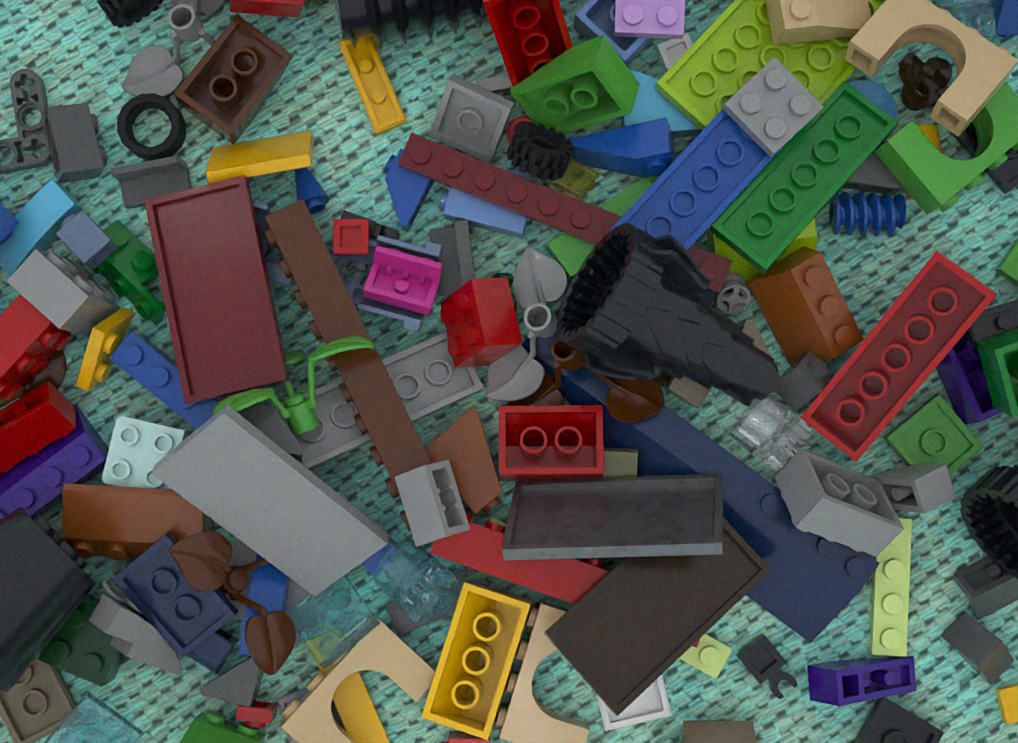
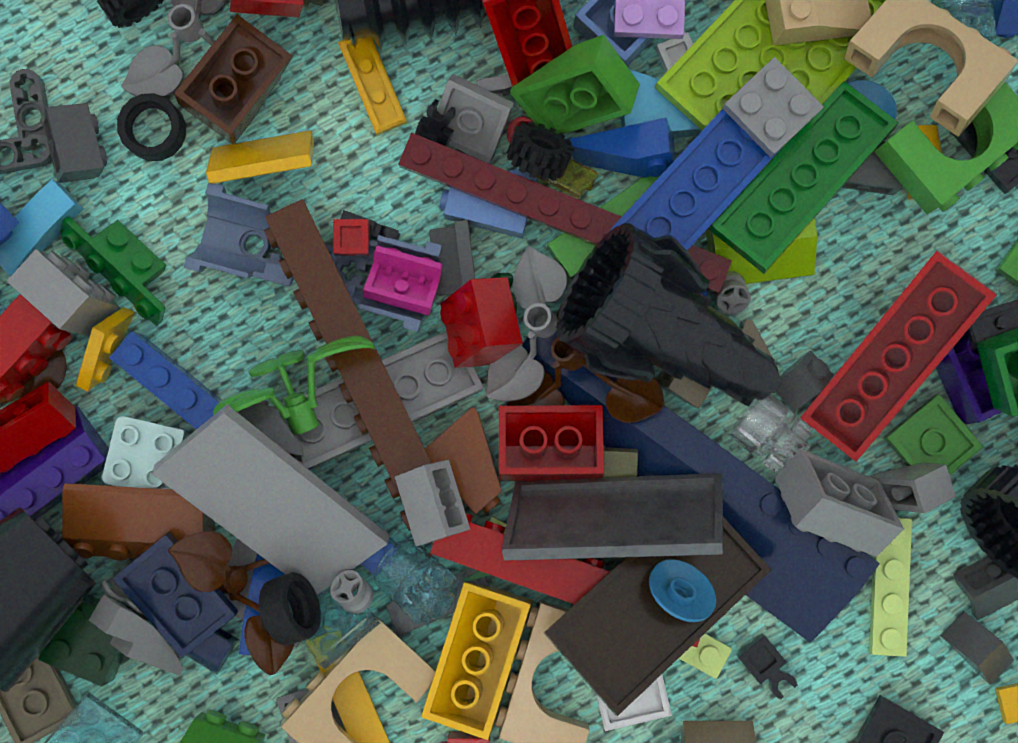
sand blue brick [55,210,119,270] -> none
dark grey panel [111,156,192,209] -> none
dark red tile [144,175,290,404] -> none
dark grey slope [199,656,263,707] -> none
red plate [236,701,278,728] -> none
blue cone [294,167,330,214] -> none
blue slope [384,148,435,232] -> none
dark orange slope [746,246,864,366] -> none
dark purple slope [807,656,916,706] -> none
blue piece [829,192,906,237] -> none
dark brown plate [898,52,952,111] -> none
none -> black tyre [259,572,321,645]
none -> light grey wheel [330,570,374,614]
none -> black plate [415,99,456,147]
none -> dark azure dish [649,560,716,622]

